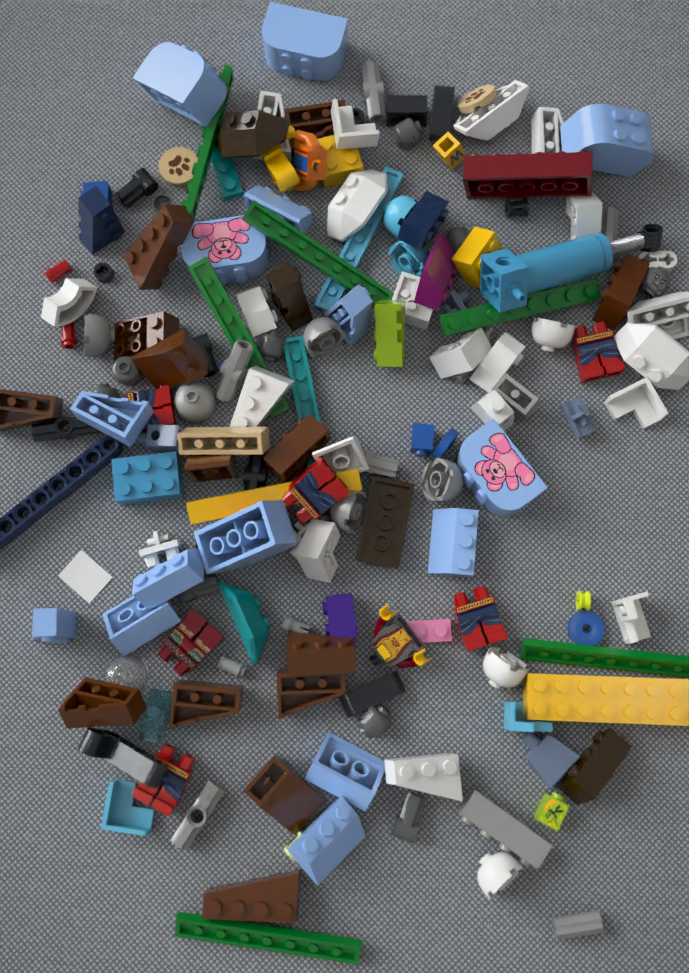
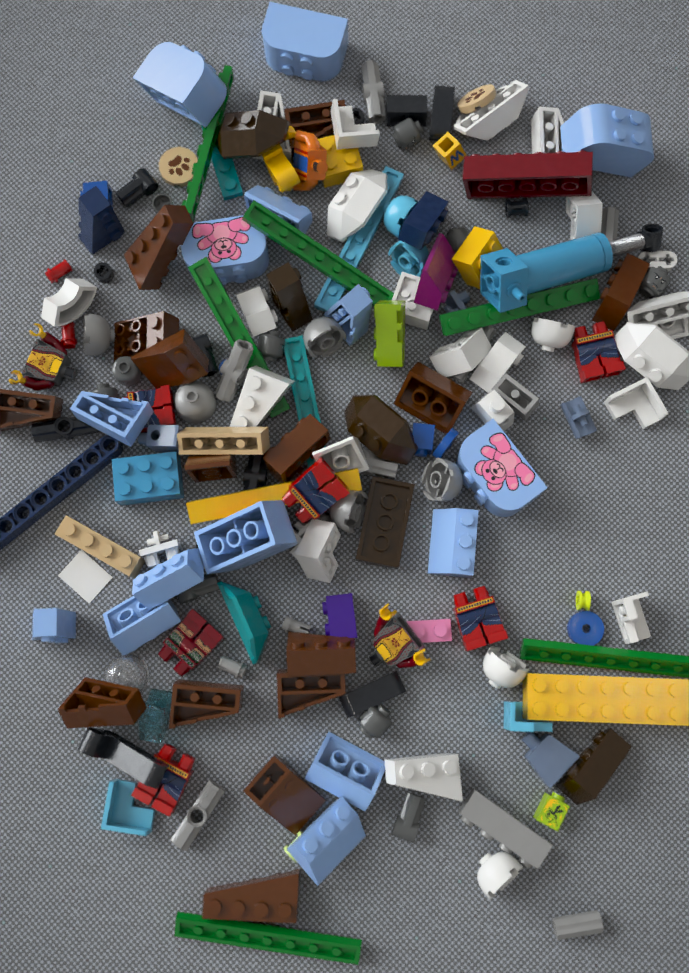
none -> torso [9,323,78,391]
none -> tan brick [55,515,145,579]
none -> dark brown wedge [344,395,418,465]
none -> reddish brown slope [393,362,473,434]

